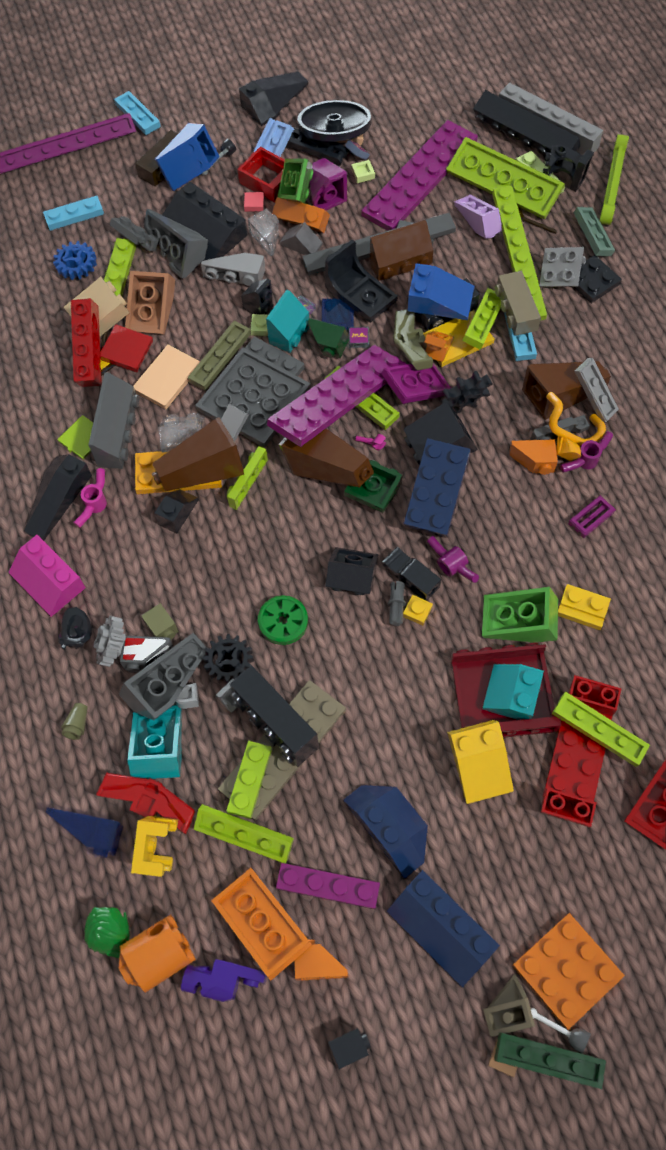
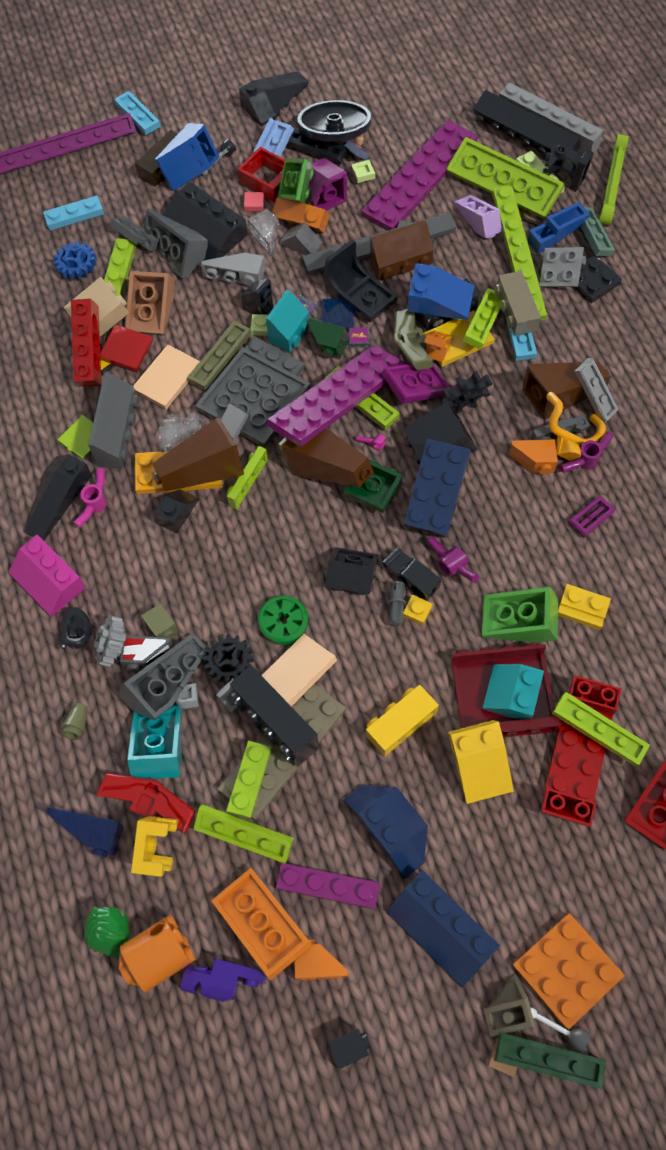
none -> light nougat tile [262,634,337,707]
none -> yellow brick [366,685,439,757]
none -> blue slope [527,202,590,254]

